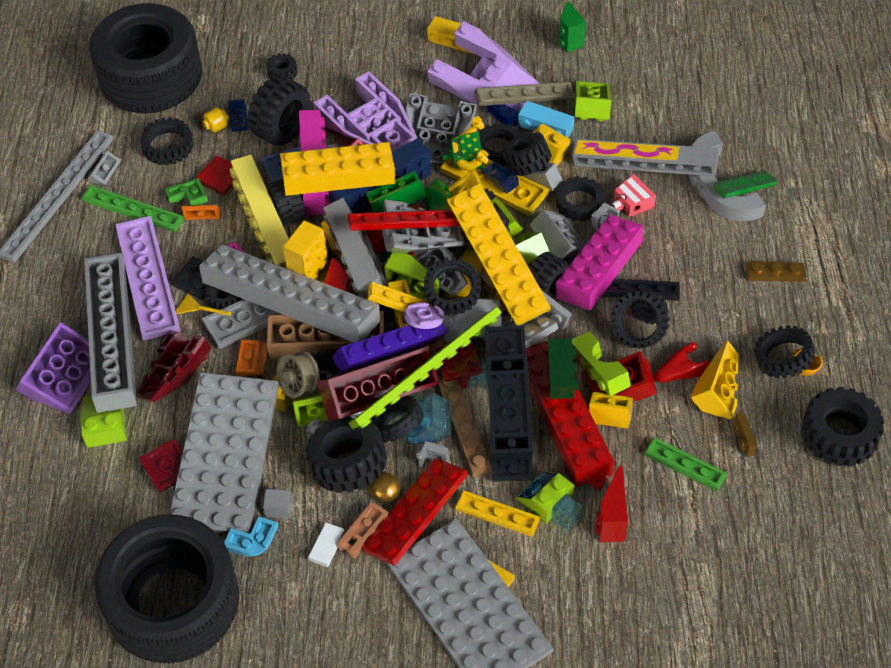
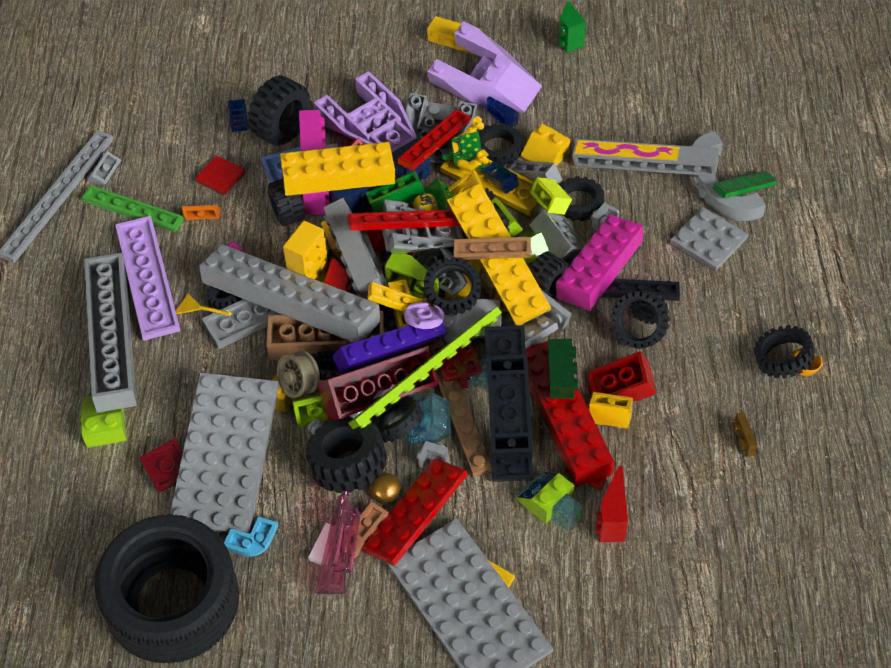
medium lavender slope [16,322,91,414] -> none
black tyre [89,3,202,113] -> none
dark red wedge [136,330,211,402] -> none
black tyre [140,117,193,165] -> none
bright green plate [165,178,209,206] -> none
black plate [171,256,210,300] -> none
yellow head [202,107,229,133] -> none
light yellow brick [229,155,289,269] -> none
orange plate [236,340,268,377] -> none
light grey brick [260,489,292,518] -> none
black tyre [266,53,297,80] -> none
yellow tile [455,490,540,537] -> none
dark tan tile [475,82,575,106] -> none
black tyre [502,132,552,176] -> none
medium azure brick [518,101,575,137] -> none
lime arch [572,331,631,396] -> none
lime slope [574,81,611,121] -> none
coral torso [610,174,656,216] -> none
bright green tile [644,437,727,492] -> none
red animal [654,342,711,383] -> none
yellow wedge [691,341,739,420] -> none
pearl gold plate [747,261,806,282] -> none
black tyre [801,387,884,466] -> none
none -> clear pink wedge [315,491,361,594]
none -> red tile [397,109,471,171]
none -> yellow head [413,193,439,211]
none -> medium nougat plate [454,237,531,260]
none -> neon yellow brick [530,177,572,214]
none -> light grey plate [670,207,748,272]

